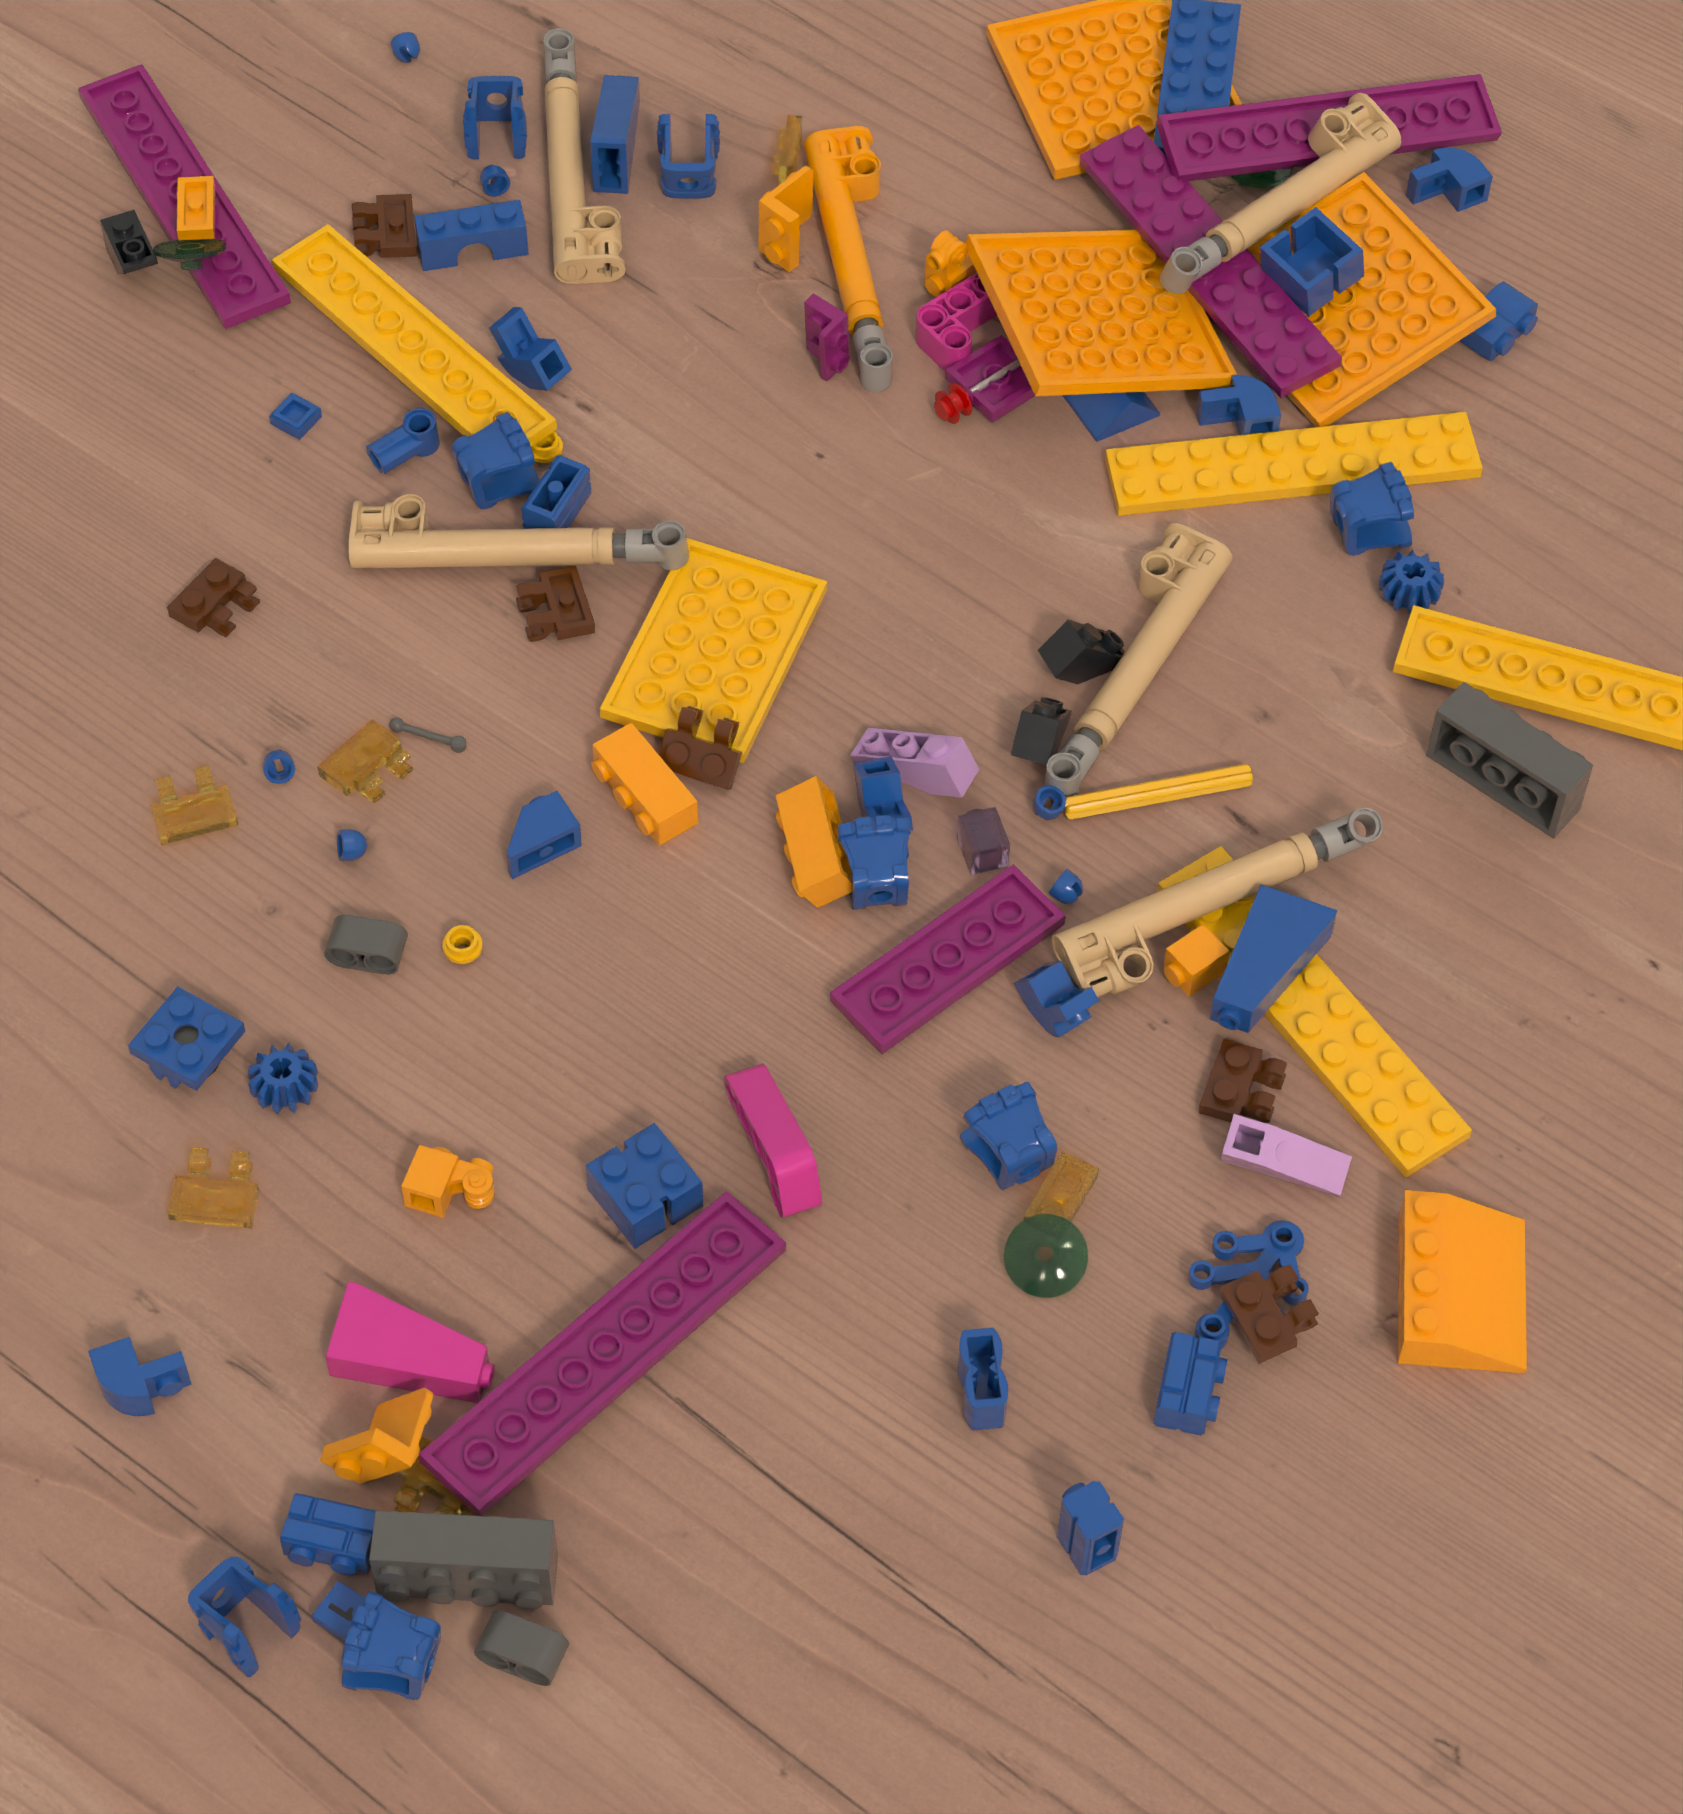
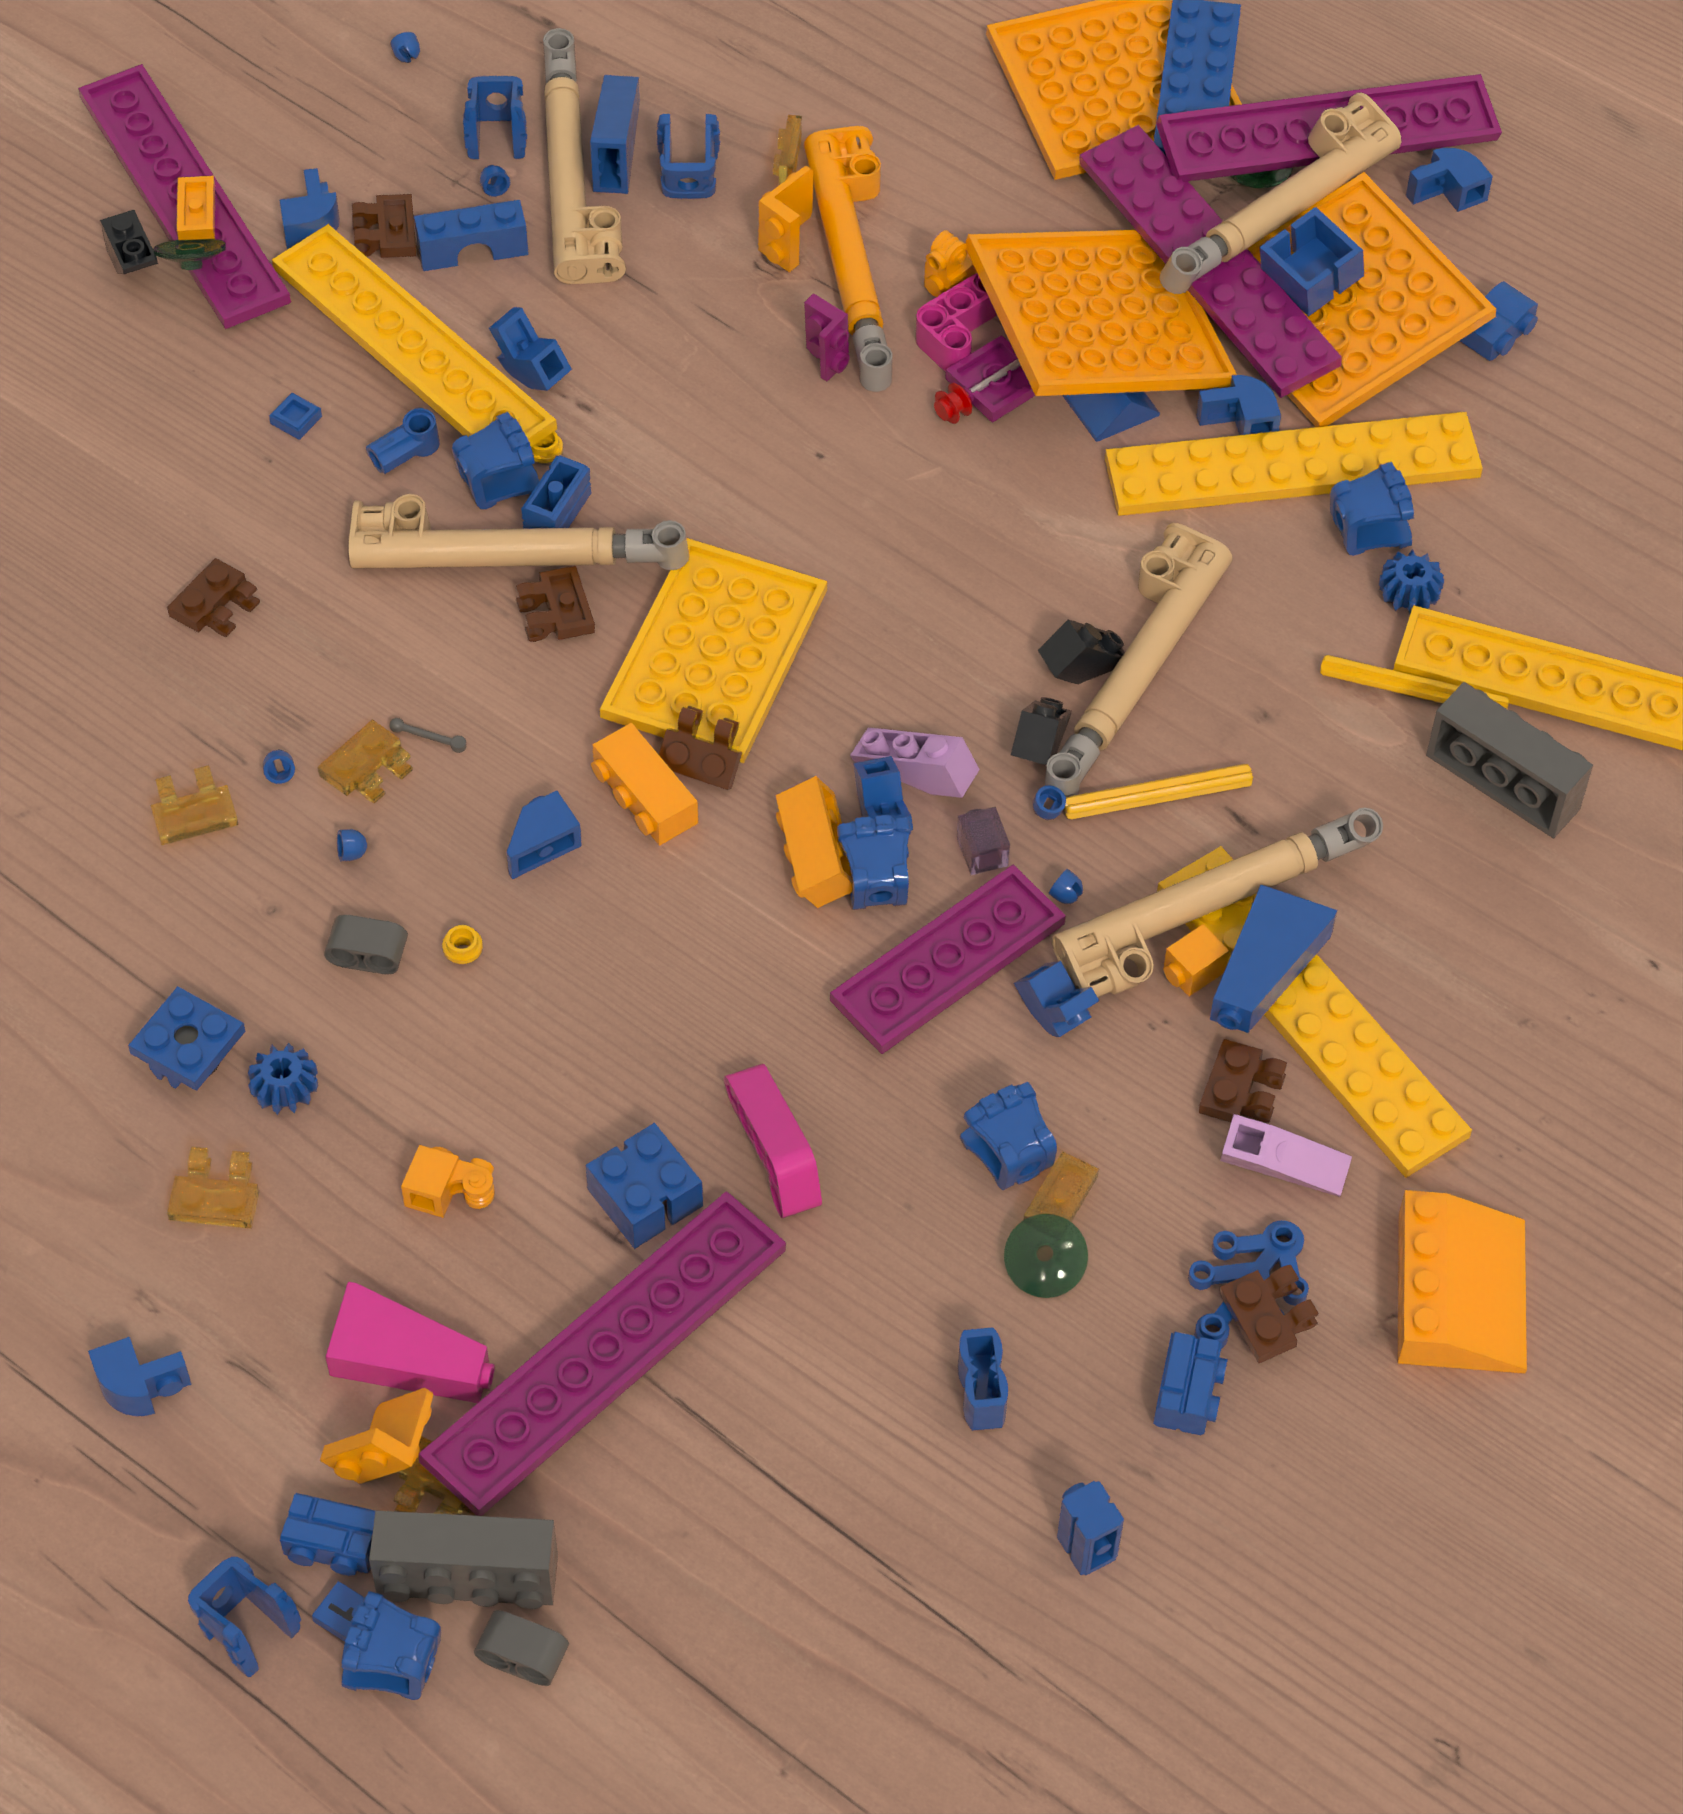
none -> blue brick [279,168,340,250]
none -> yellow axle [1320,655,1509,709]

